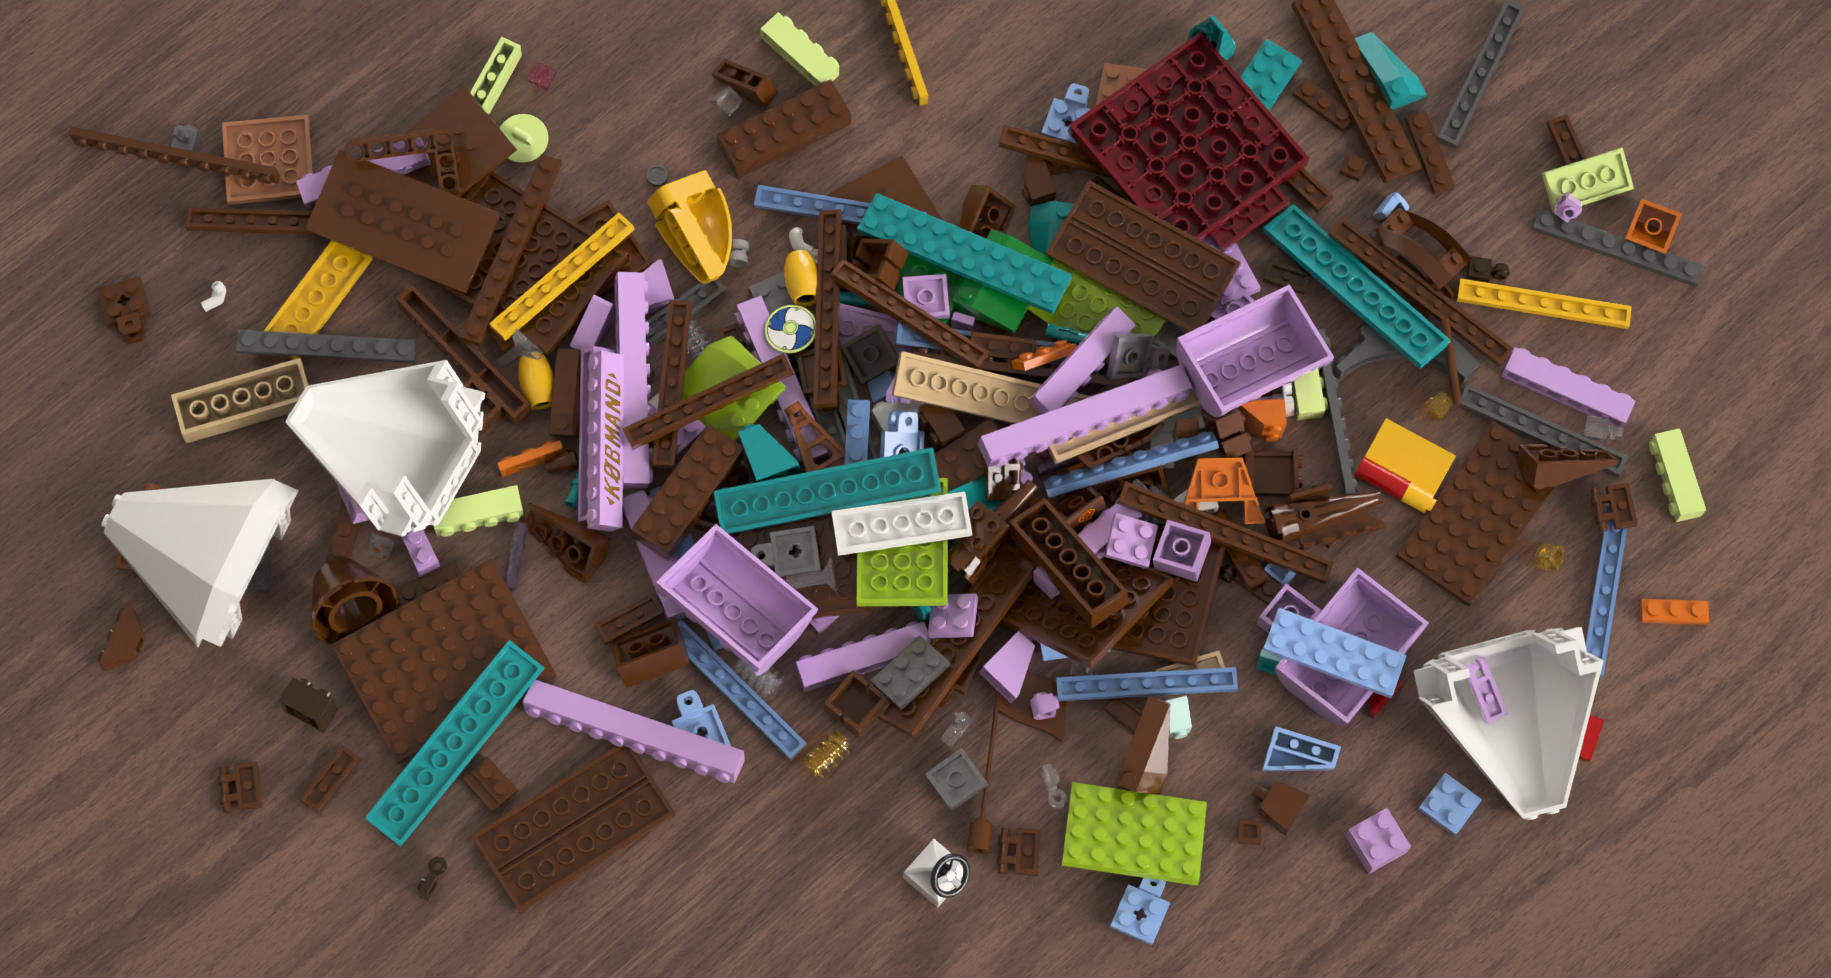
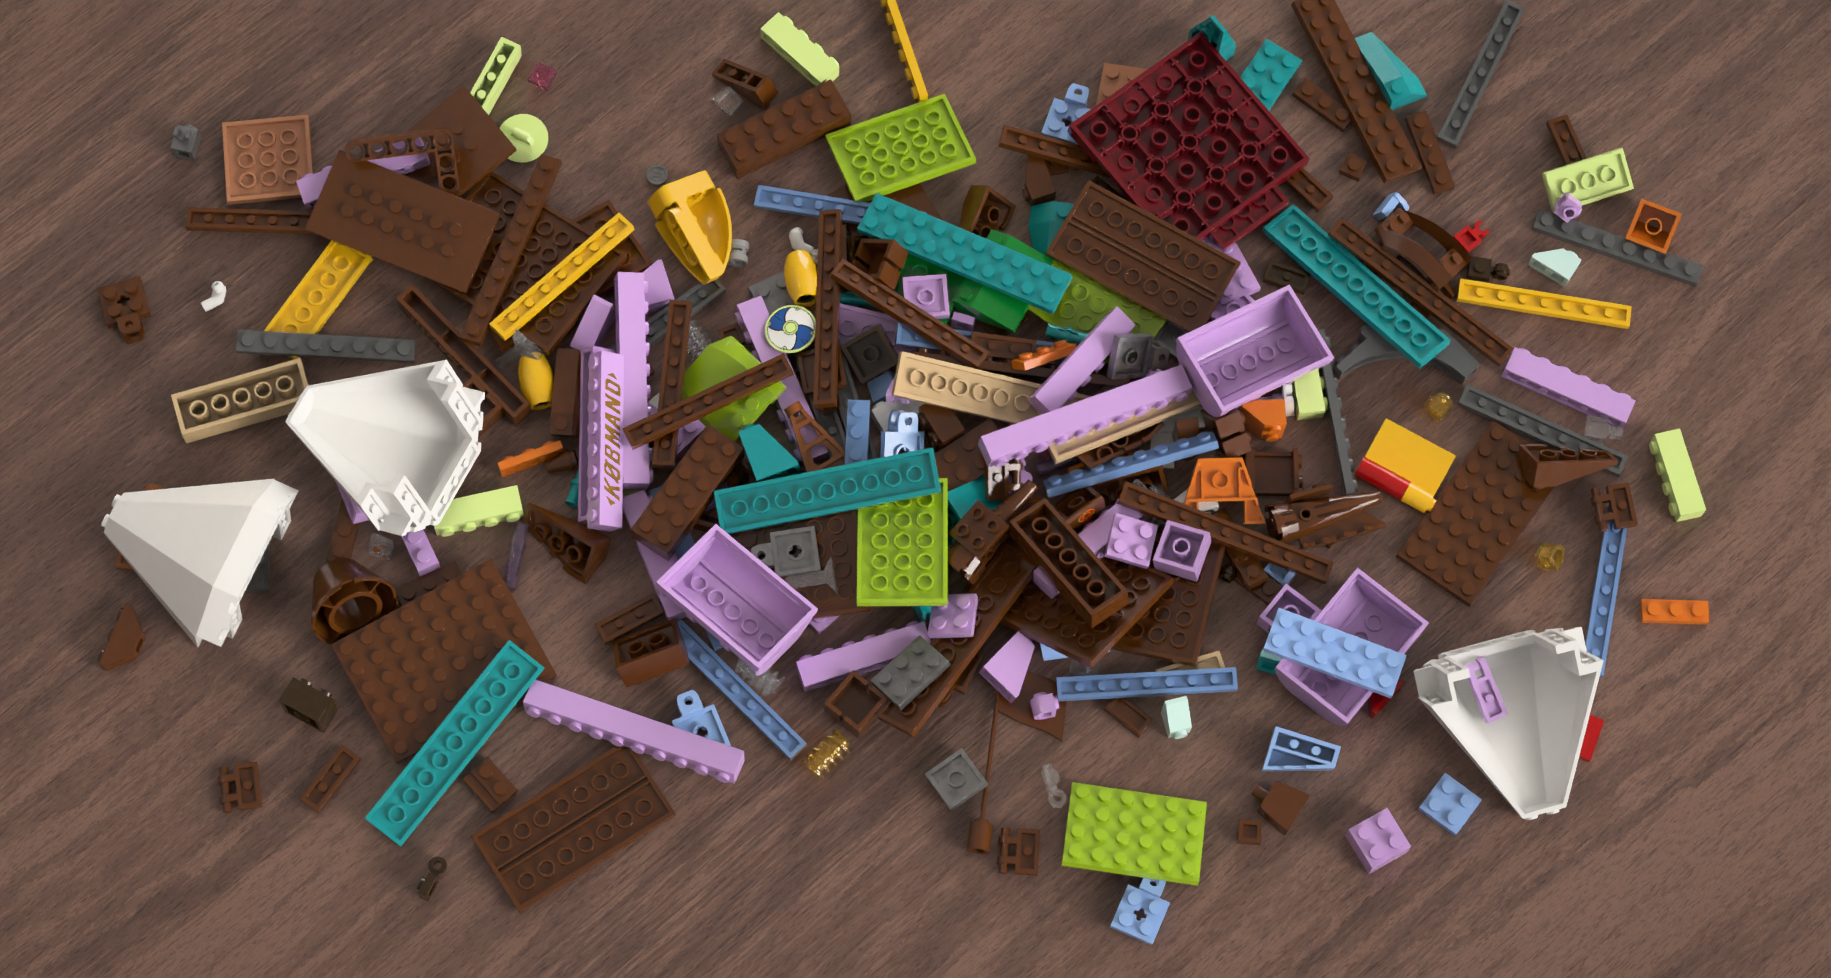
reddish brown plate [69,126,280,184] -> none
white plate [832,492,972,556] -> none
piece [903,839,970,908] -> none
clear piece [941,712,974,747] -> none
reddish brown wedge [1115,695,1171,794] -> none
reddish brown bar [1440,319,1462,406] -> none
none -> lime plate [825,94,976,203]
none -> red plate [1453,220,1490,254]
none -> light aqua slope [1528,248,1581,287]

